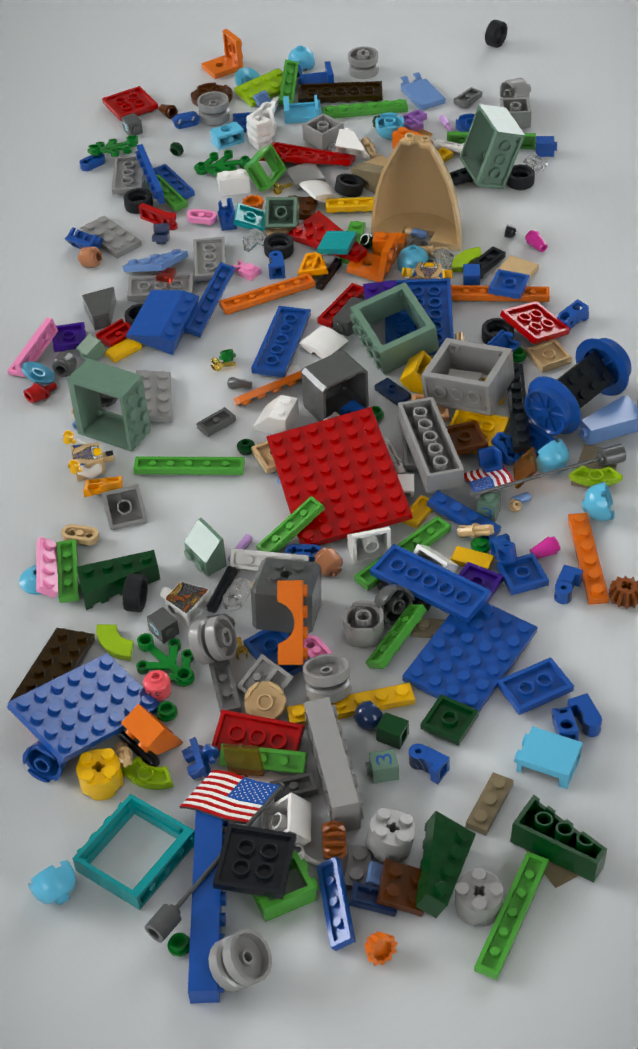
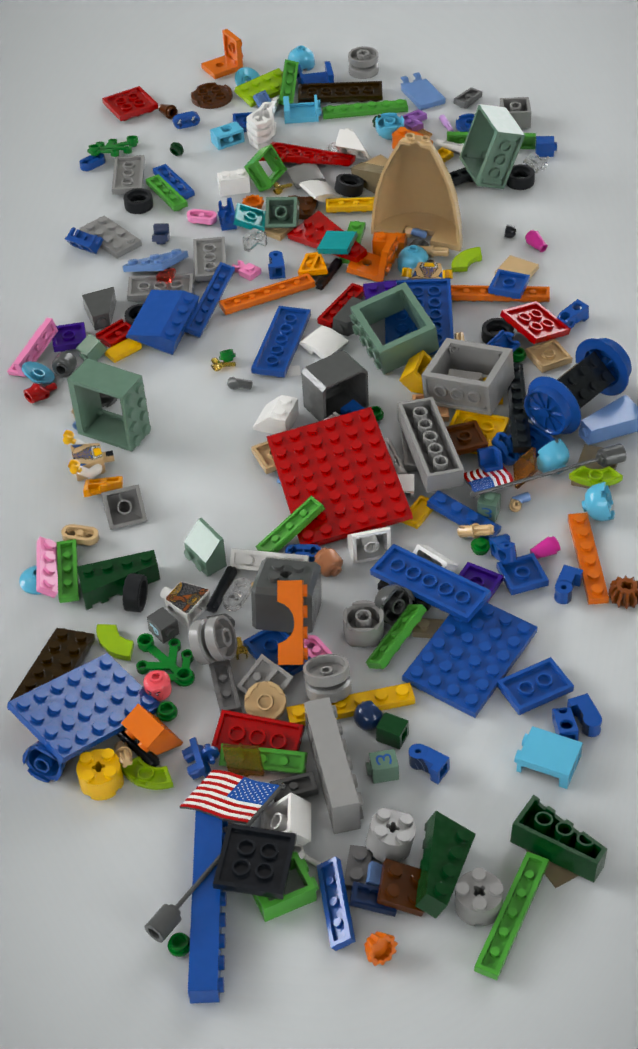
medium azure cylinder [28,860,76,905] -> none
teal window [72,794,195,910] -> none
nougat head [78,247,102,268] -> none
dark grey brick [121,113,143,136] -> none
bright green plate [133,456,245,475] -> none
blue plate [135,144,165,205] -> none
light grey plate [136,370,173,423] -> none
red plate [139,203,178,230] -> none
green plant [194,150,251,177] -> none
light grey wheel [197,91,230,125] -> none
dark grey plate [197,407,236,437] -> none
light grey wheel [208,929,272,992] -> none
lavender pin [228,534,253,561] -> none
orange plate [233,370,302,406] -> none
dark green plate [237,439,255,455] -> none
black tyre [263,233,294,259] -> none
light grey brick [302,113,344,150] -> none
dark orange gear [321,821,347,860] -> none
bright green plate [354,516,451,591] -> none
plate [360,233,373,249] -> none
tan axle [361,137,378,158] -> none
dark blue plate [374,377,411,406] -> none
dark green plate [420,694,479,746] -> none
clear bracket [432,247,454,270] -> none
yellow tile [450,546,494,570] -> none
blue panel [463,264,480,285] -> none
dark tan plate [465,772,514,836] -> none
black plate [471,246,506,279] -> none
black tyre [485,20,508,48] -> none
light grey brick [500,78,531,98] -> none

